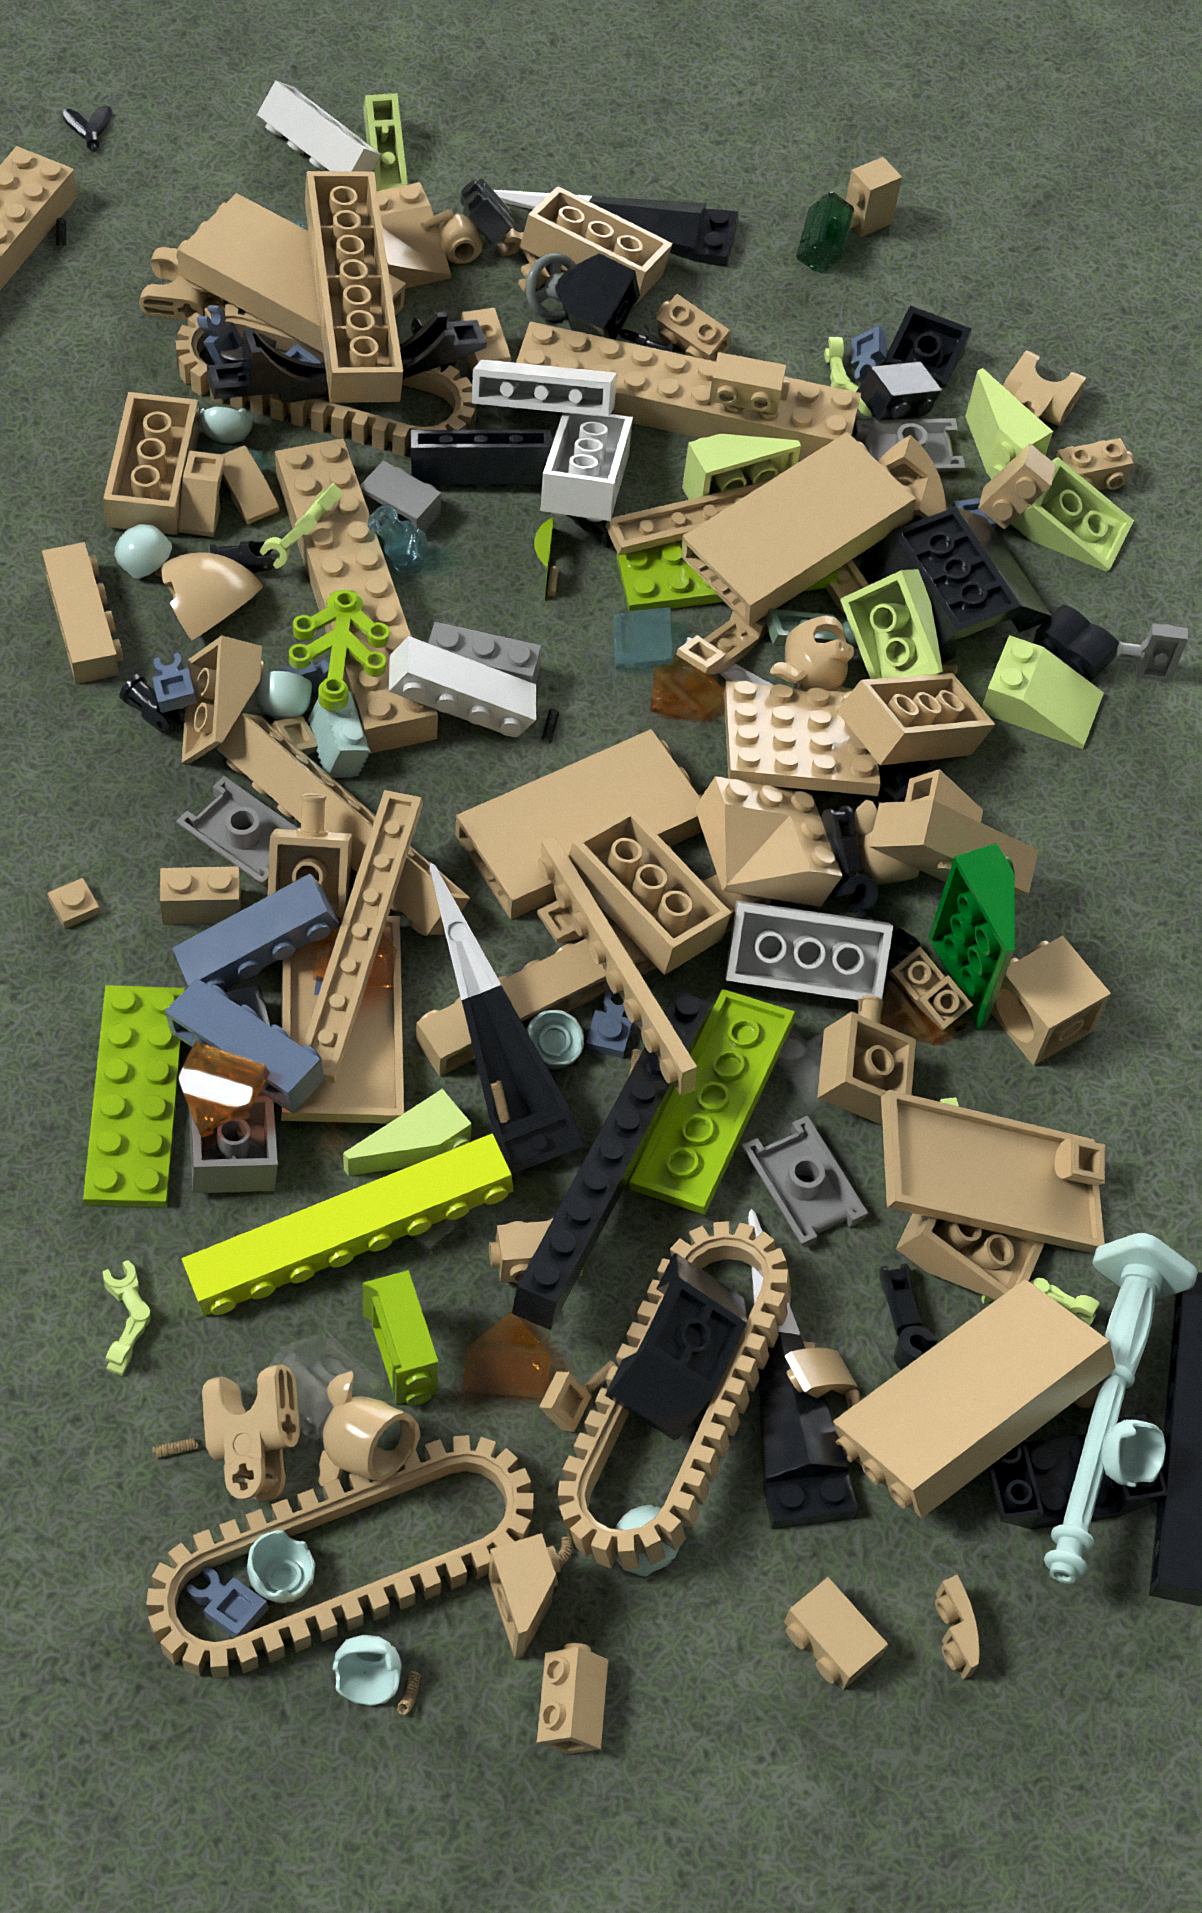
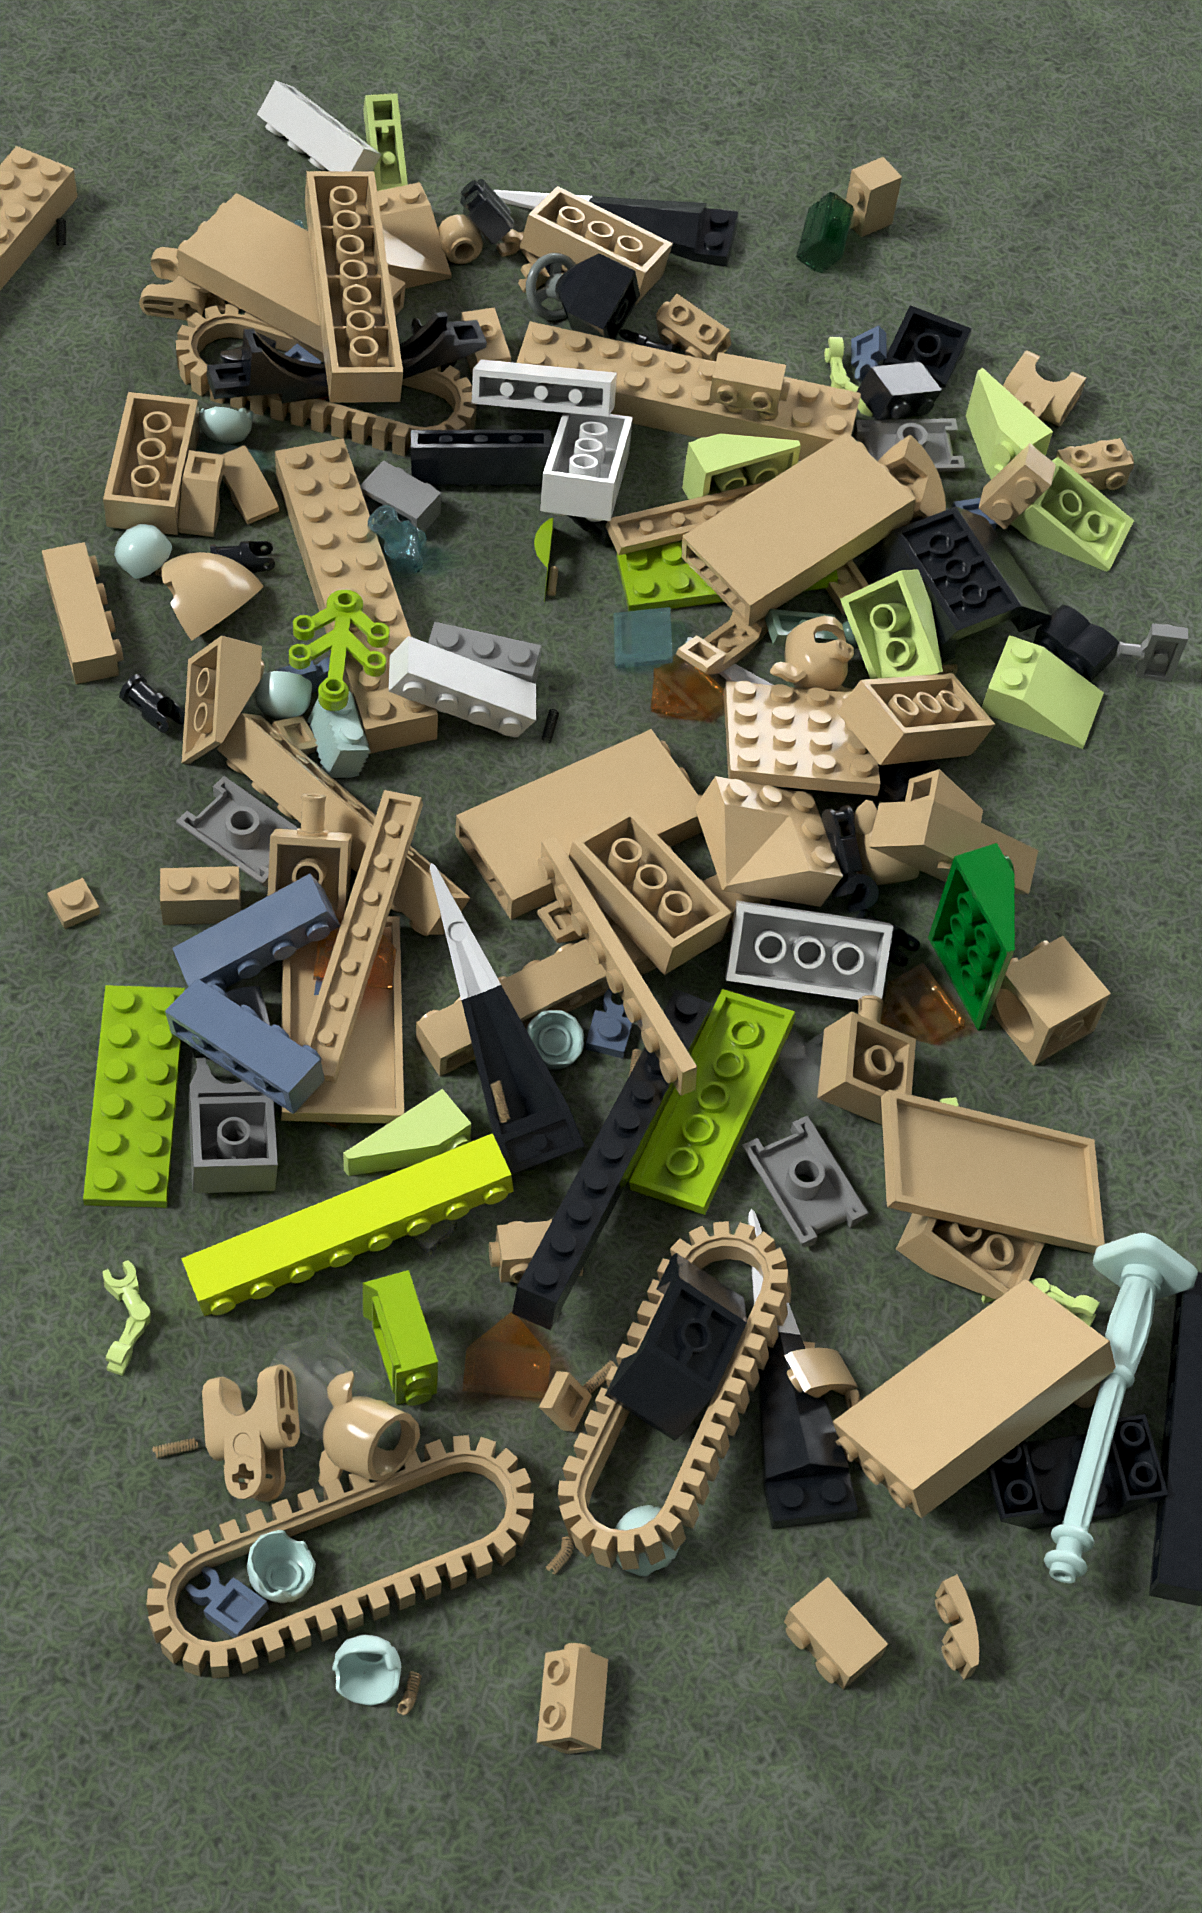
black piece [63,105,112,152] -> none
sand blue plate [152,652,198,713] -> none
clear orange slope [178,1041,270,1138] -> none
sand blue plate [197,305,243,365] -> none
yellowish green piece [260,483,344,569] -> none
tan leg [421,209,453,231] -> none
tan slope [488,1533,561,1660] -> none
black piece [879,1263,936,1370] -> none
tan slope [888,947,973,1030] -> none
tan brick [1054,1137,1105,1186] -> none
light aqua hair [1100,1420,1166,1487] -> none

